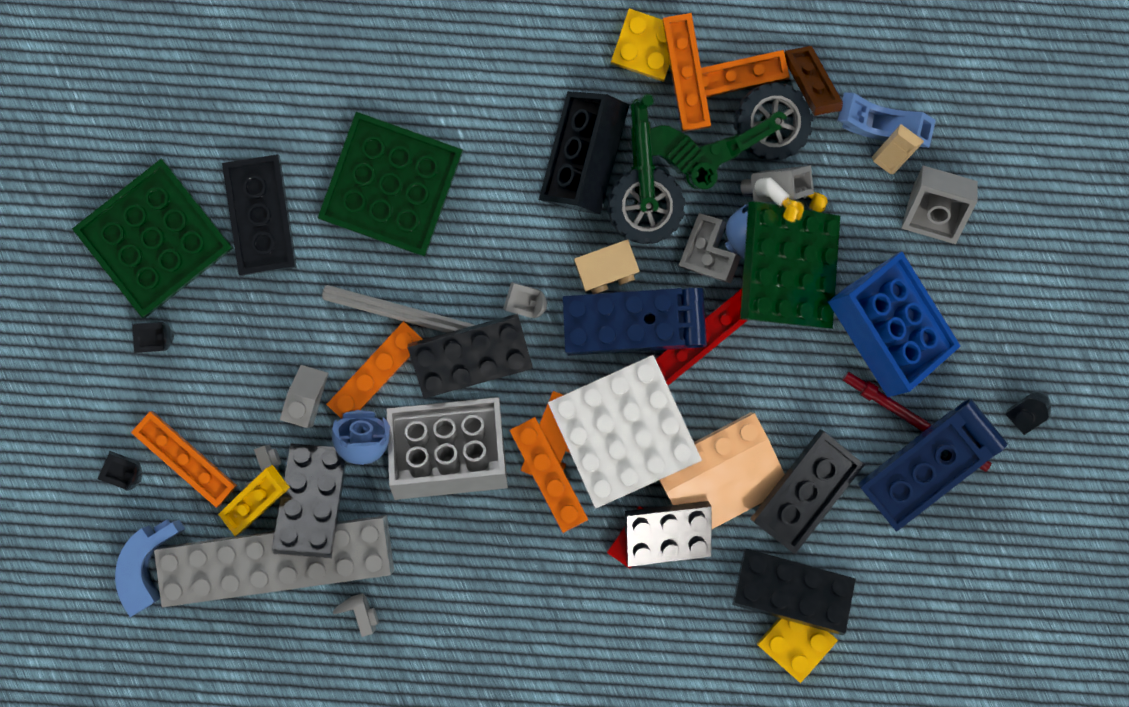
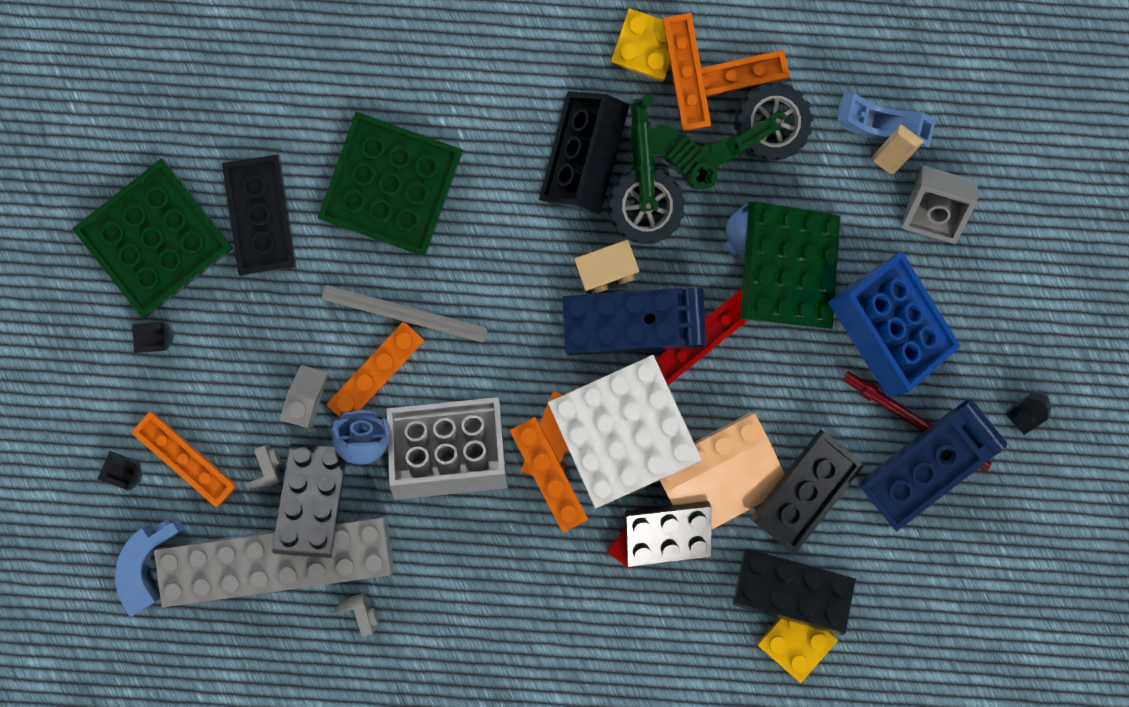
yellow plate [218,465,290,536] -> none
black plate [408,314,533,399] -> none
light grey plate [503,282,547,318] -> none
light grey plate [678,213,741,284] -> none
torso [741,165,828,222] -> none
reddish brown plate [785,46,843,116] -> none

